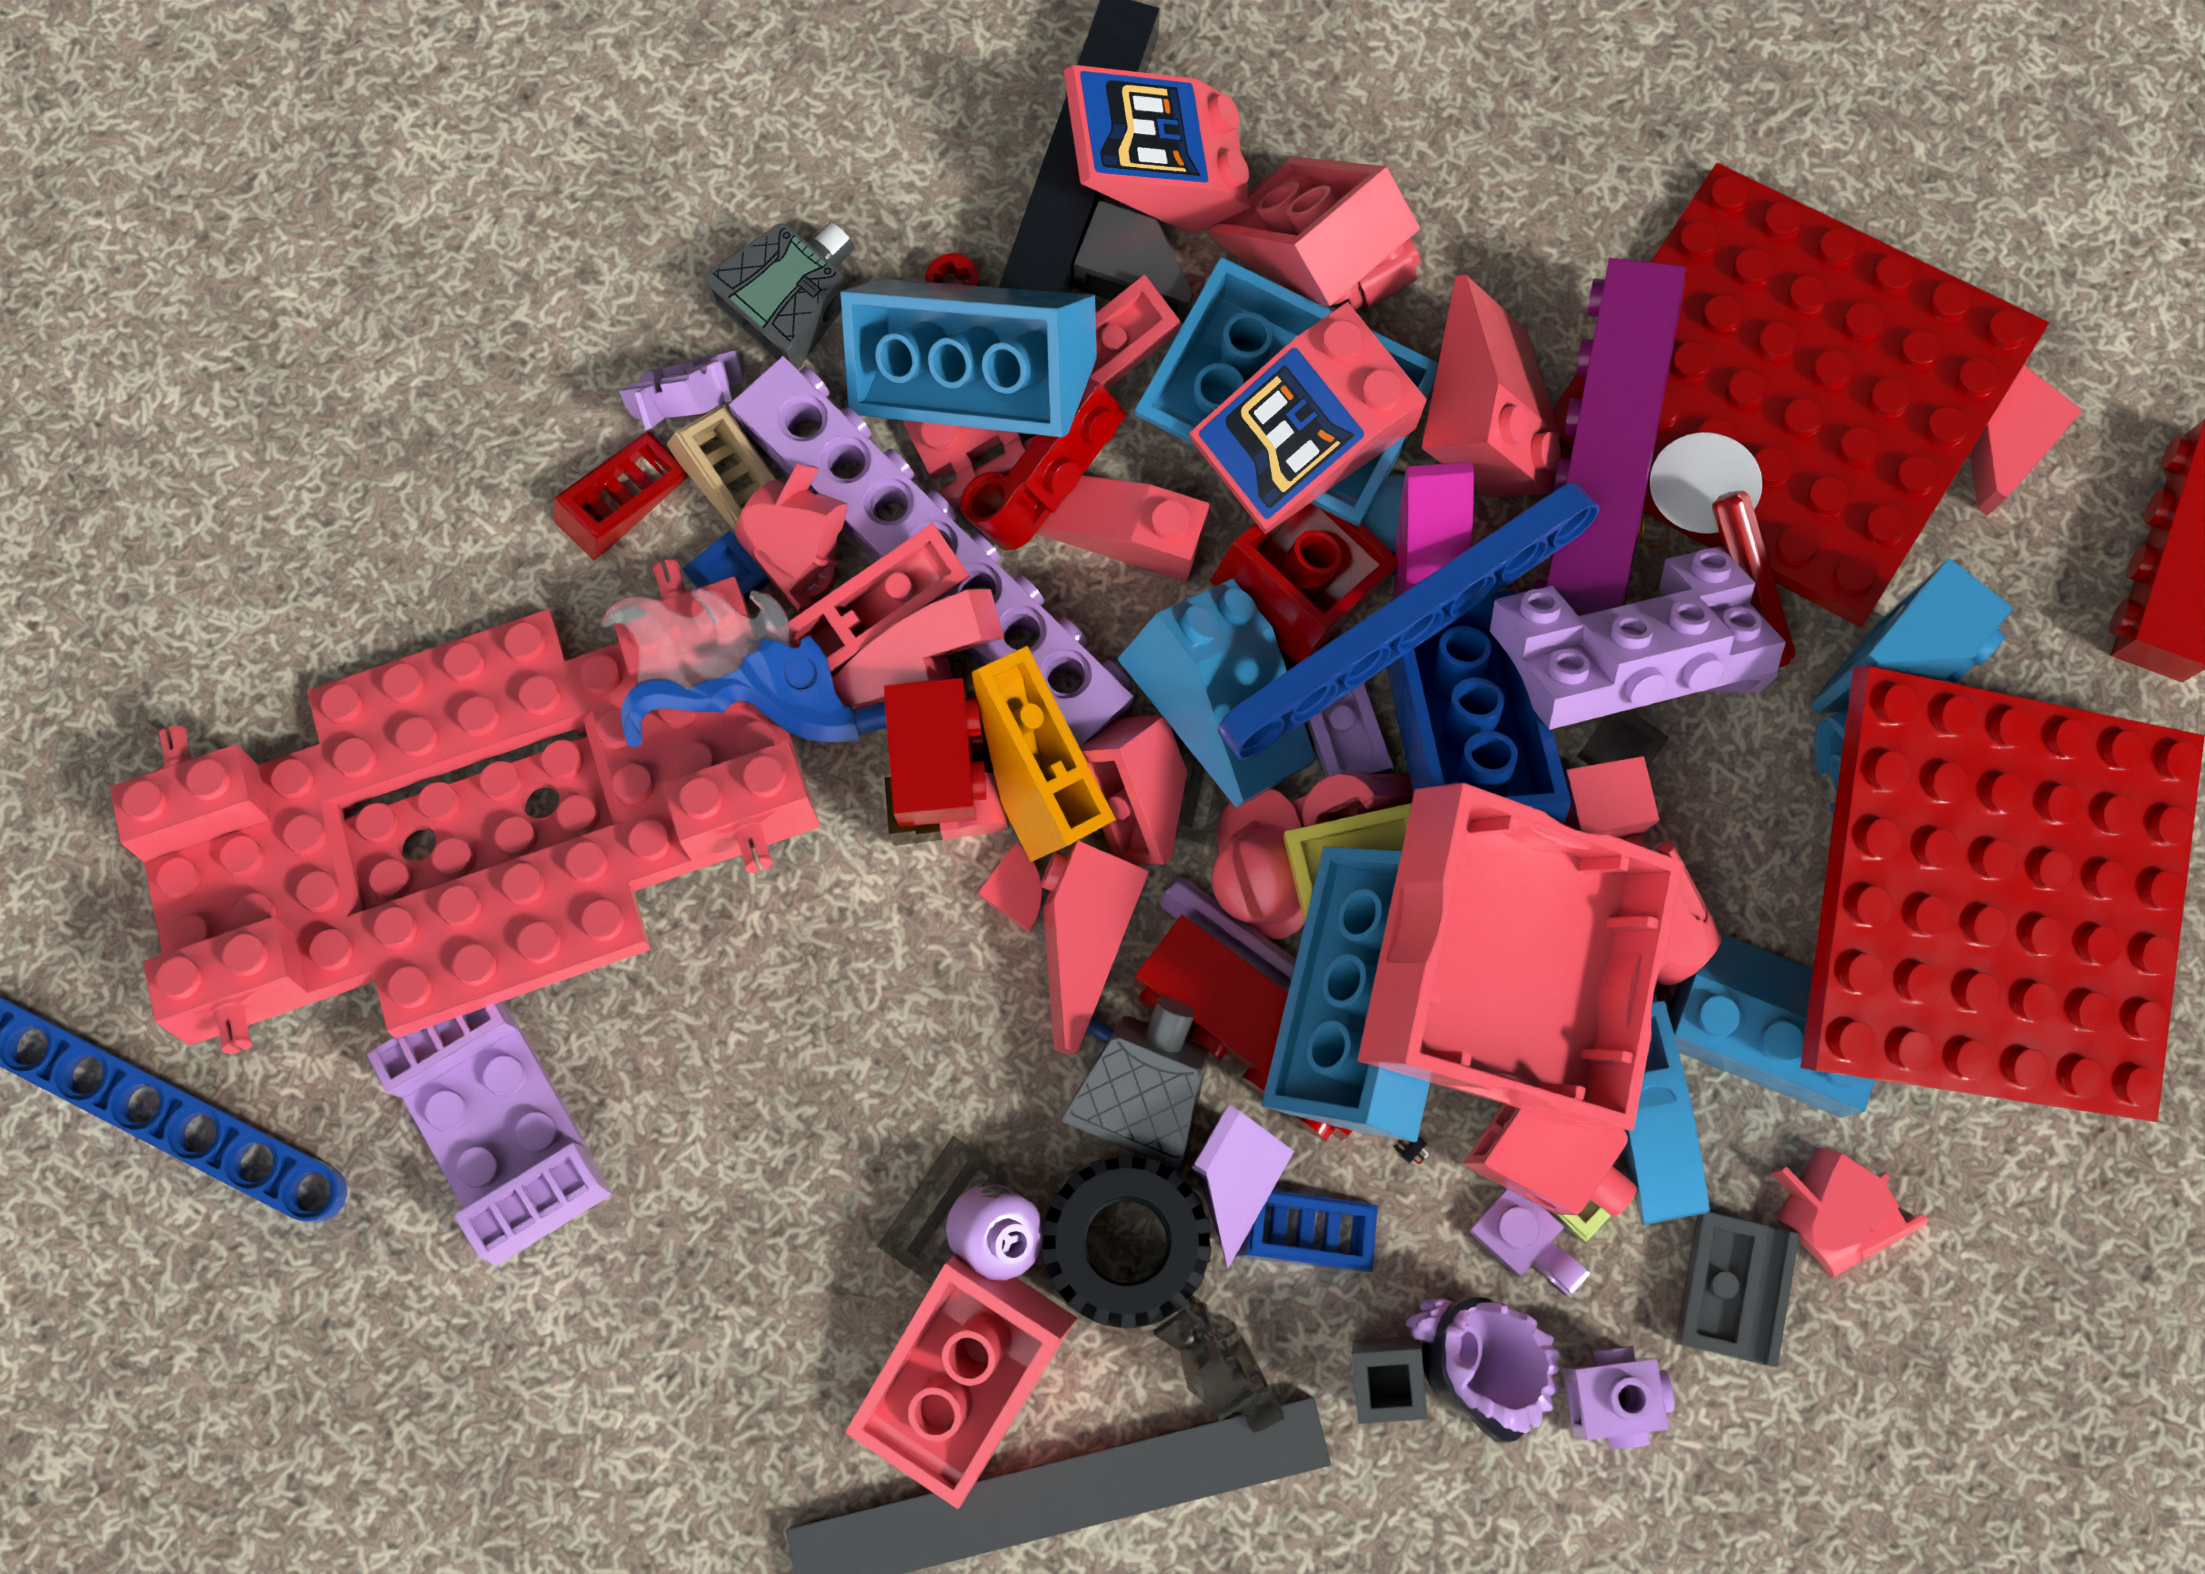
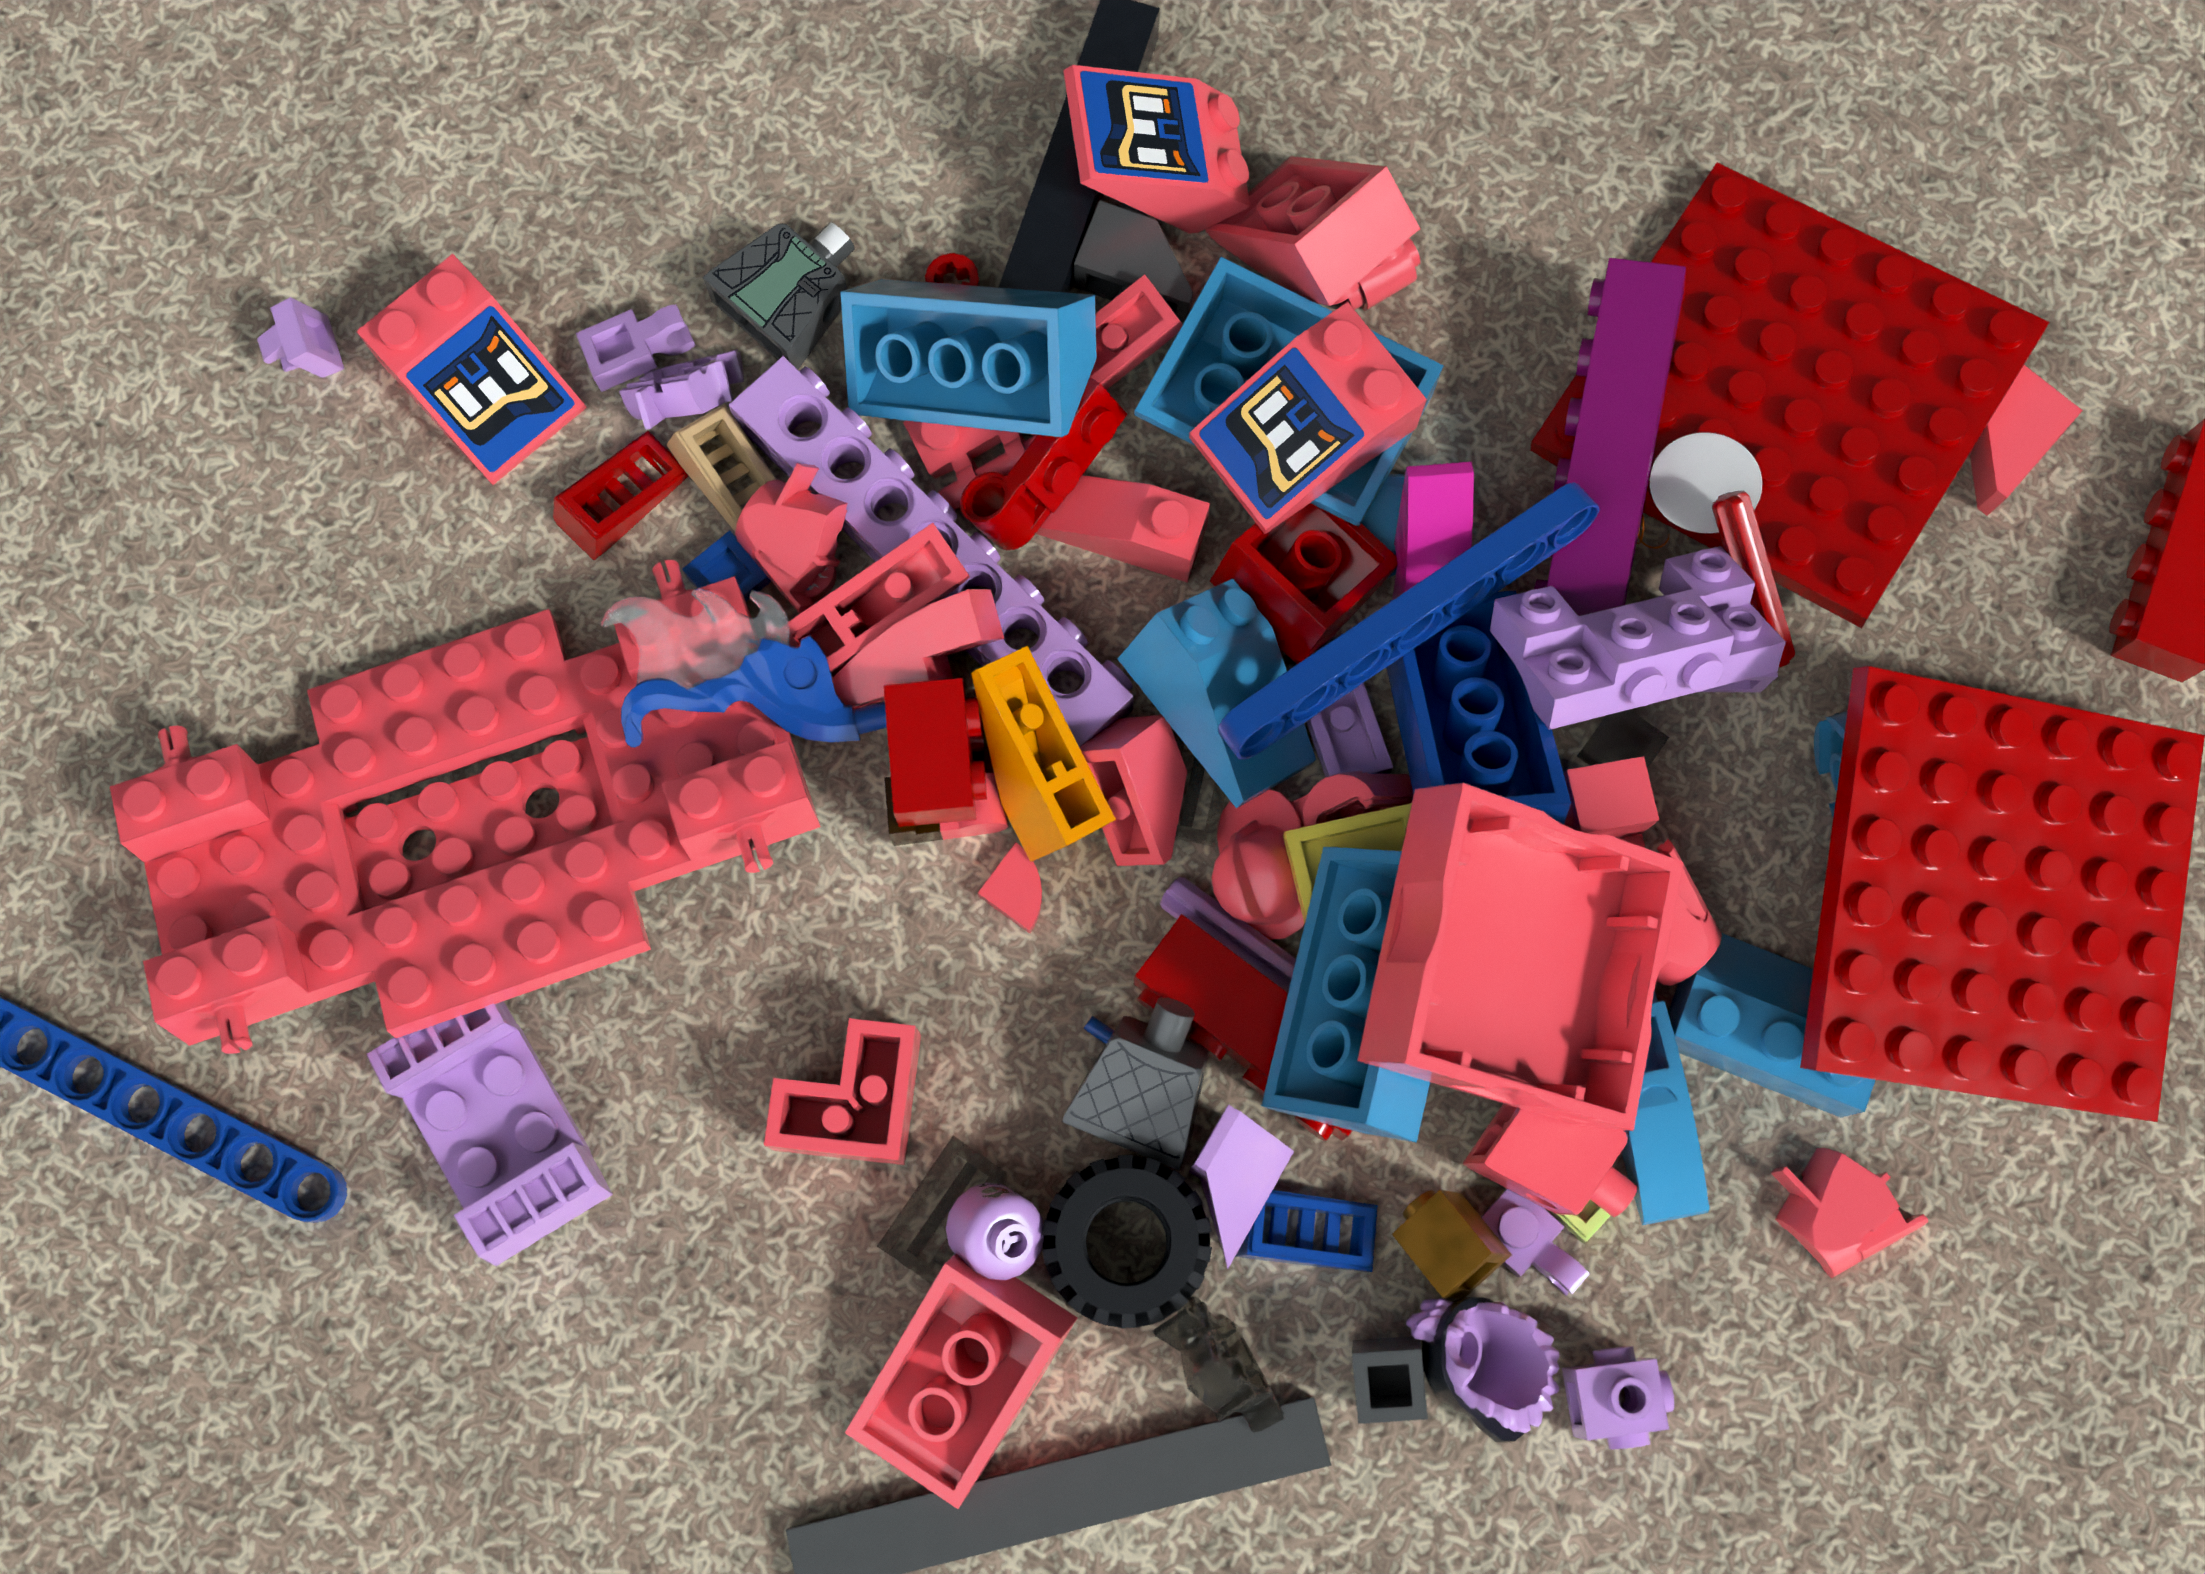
coral slope [1040,841,1149,1055] -> none
black piece [1394,1137,1428,1164] -> none
coral slope [1422,275,1561,498] -> none
dark grey plate [1674,1212,1800,1368] -> none
dark azure slope [1809,558,2014,714] -> none
none -> lavender tile [257,297,344,378]
none -> slope [356,253,587,485]
none -> lavender plate [576,305,695,392]
none -> coral brick [764,1018,921,1165]
none -> pearl gold brick [1392,1190,1512,1299]

